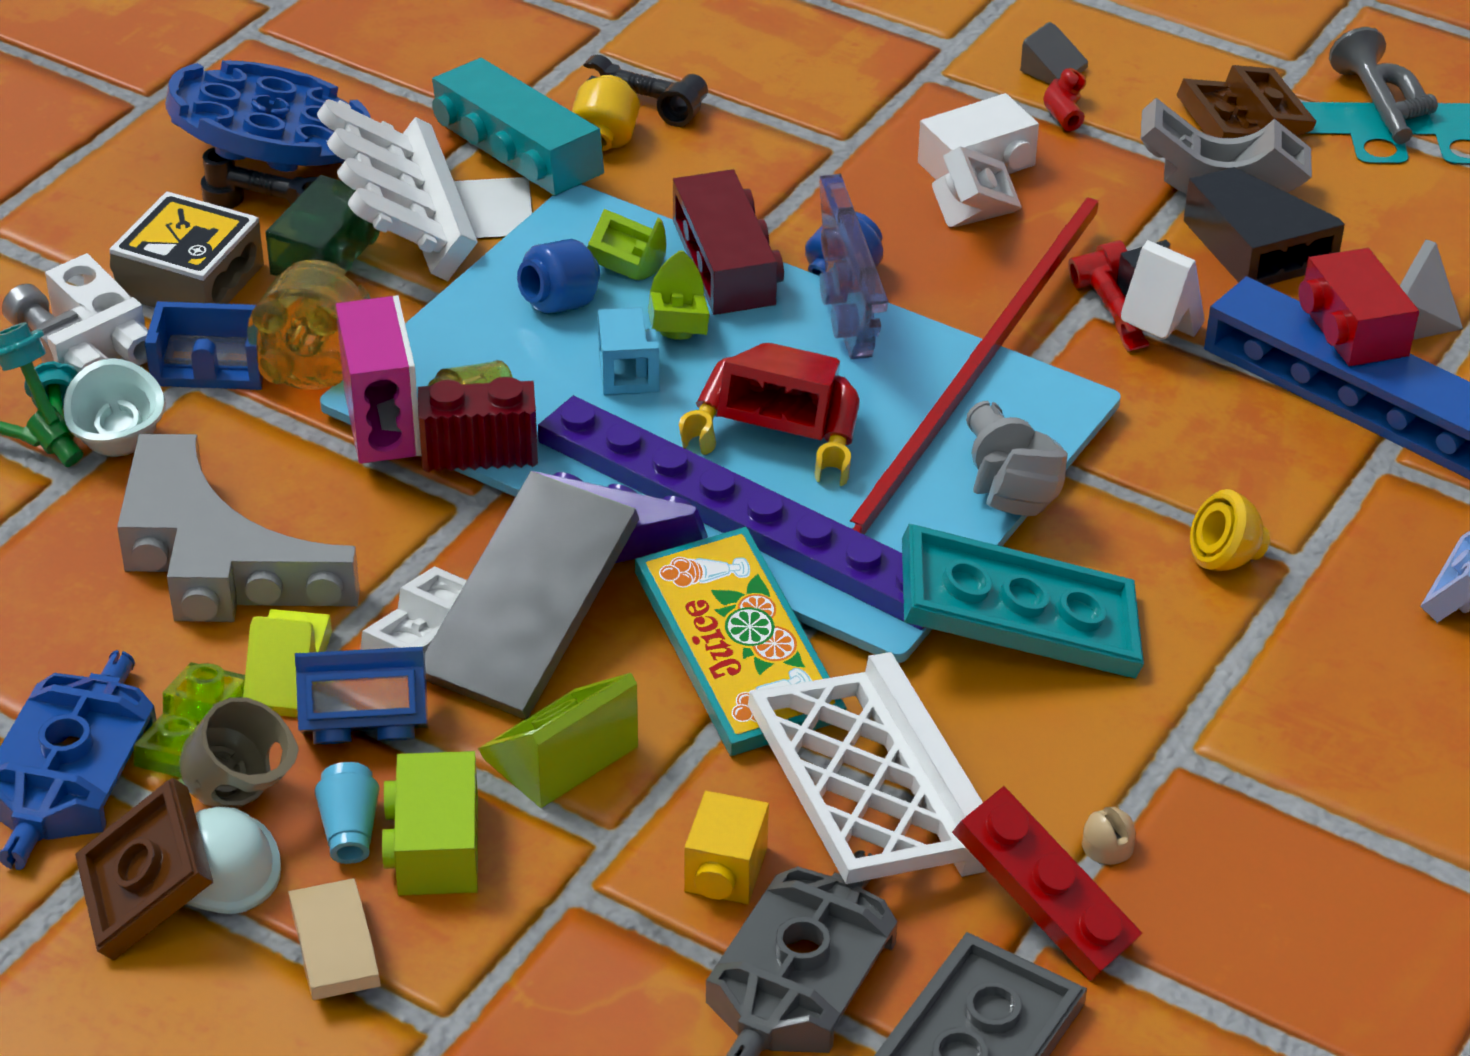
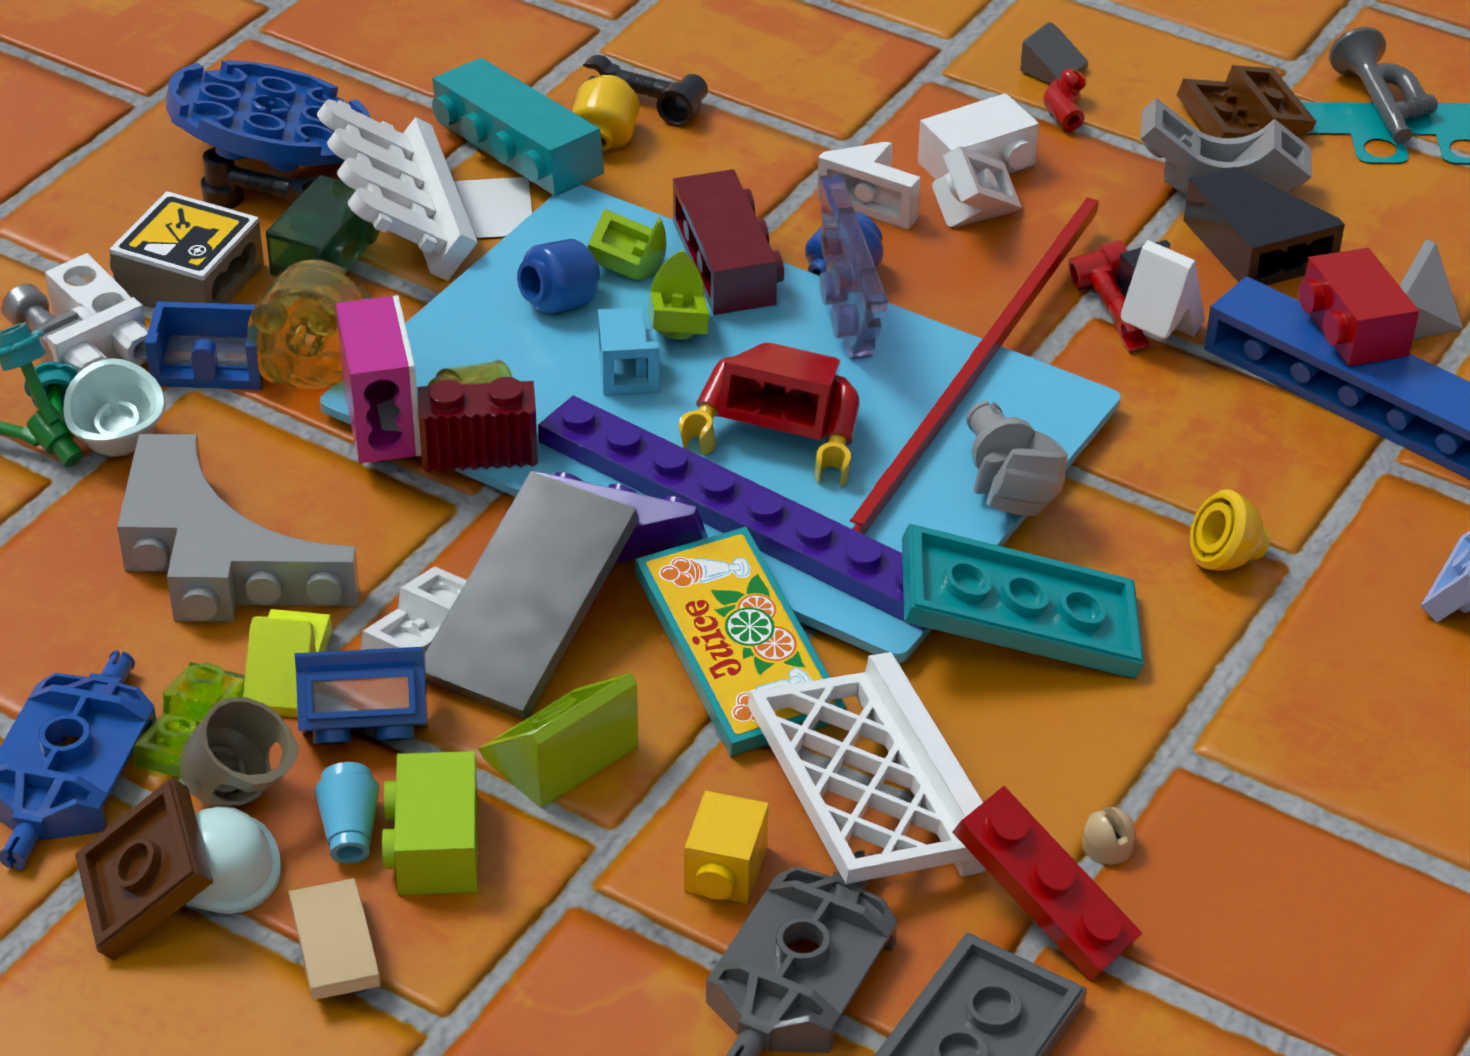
none -> white slope [817,142,920,230]

